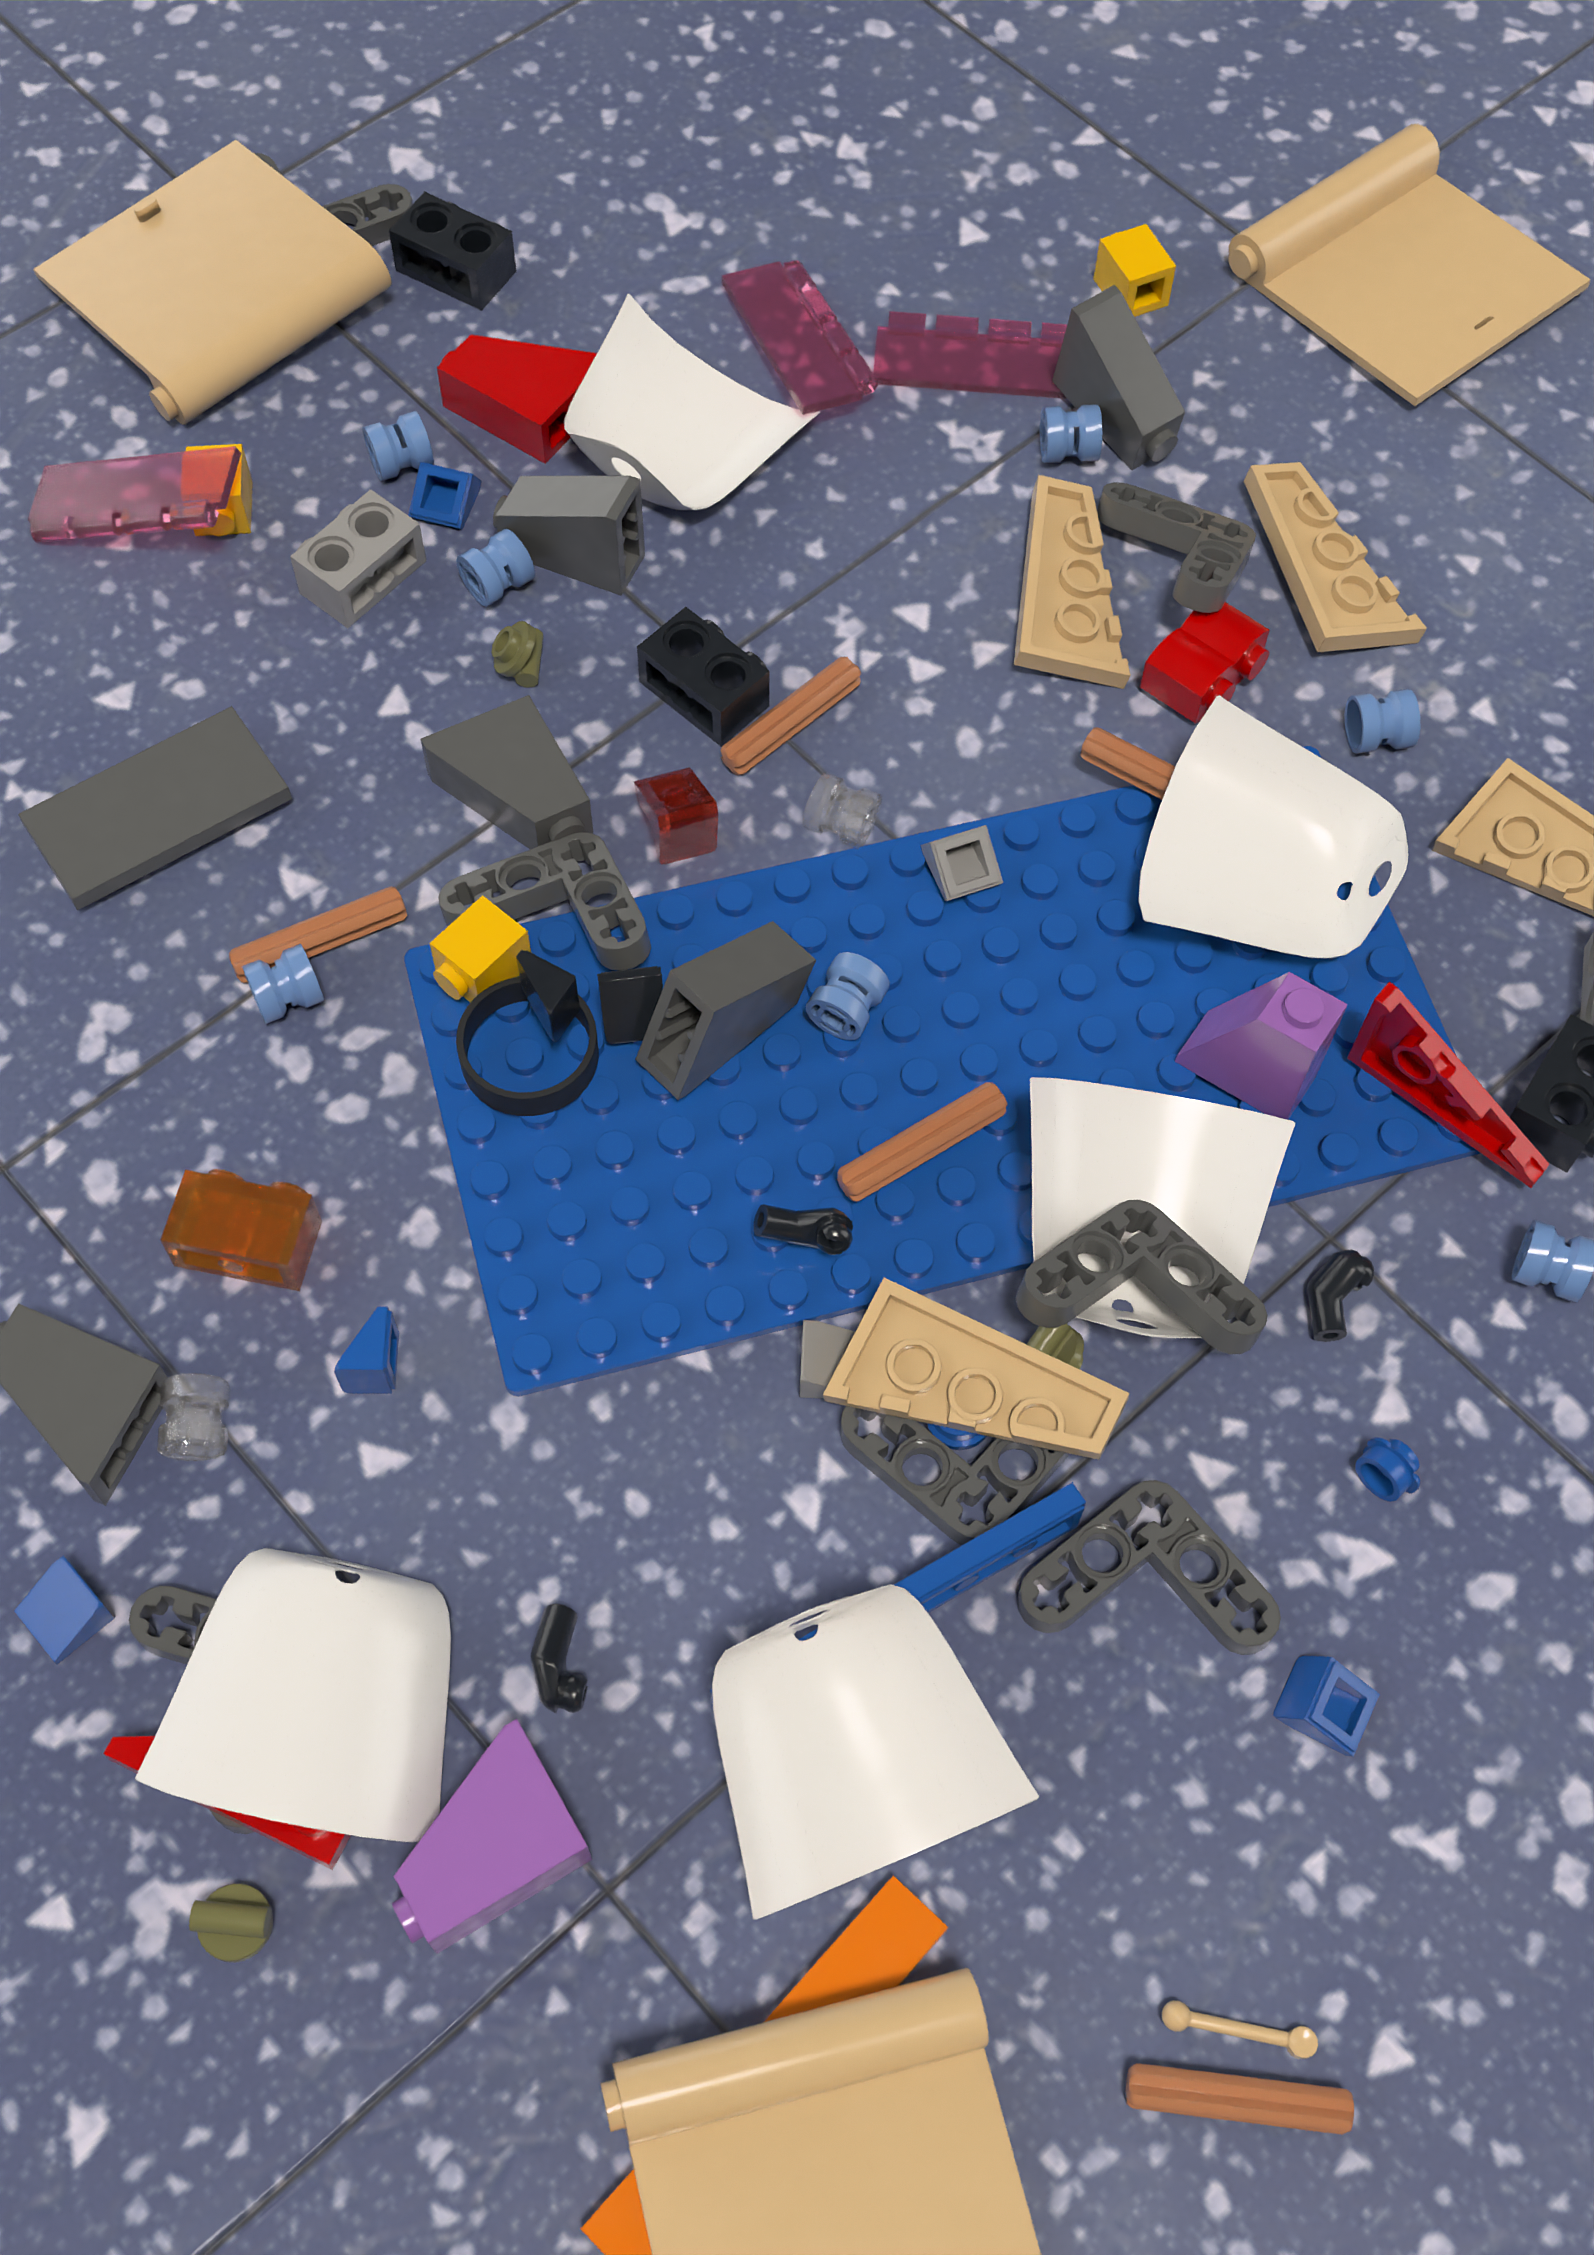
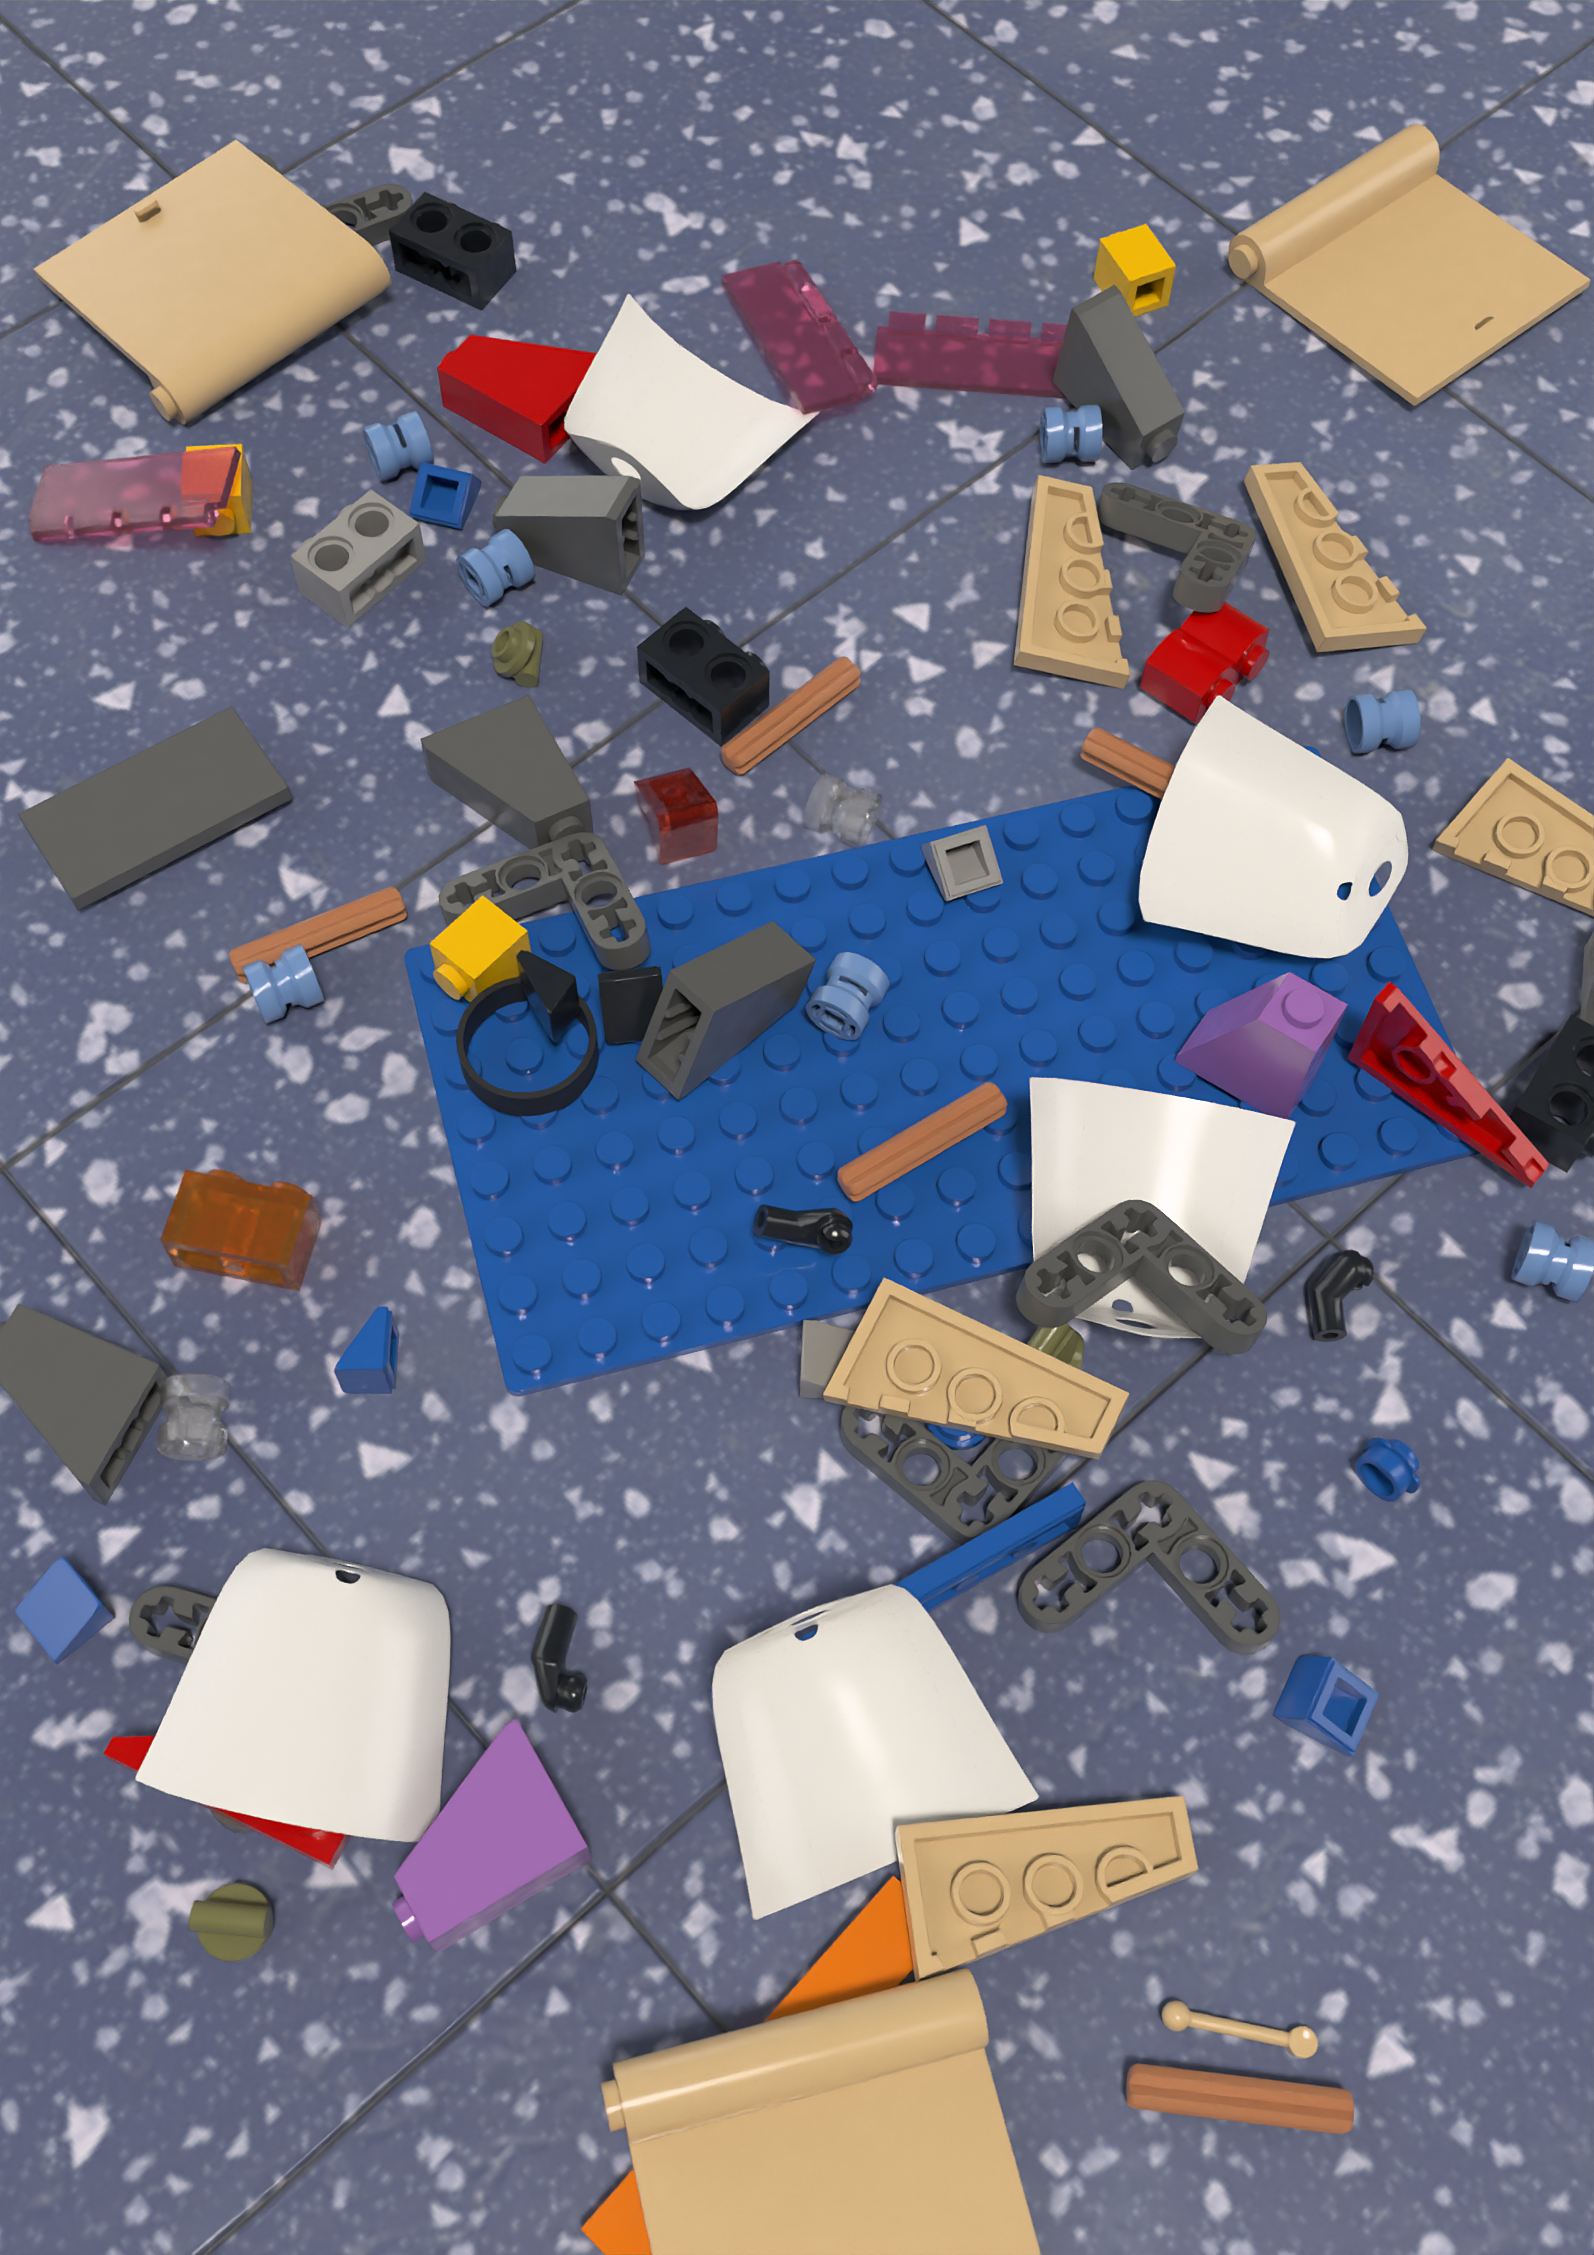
none -> tan wing [895,1796,1198,1981]

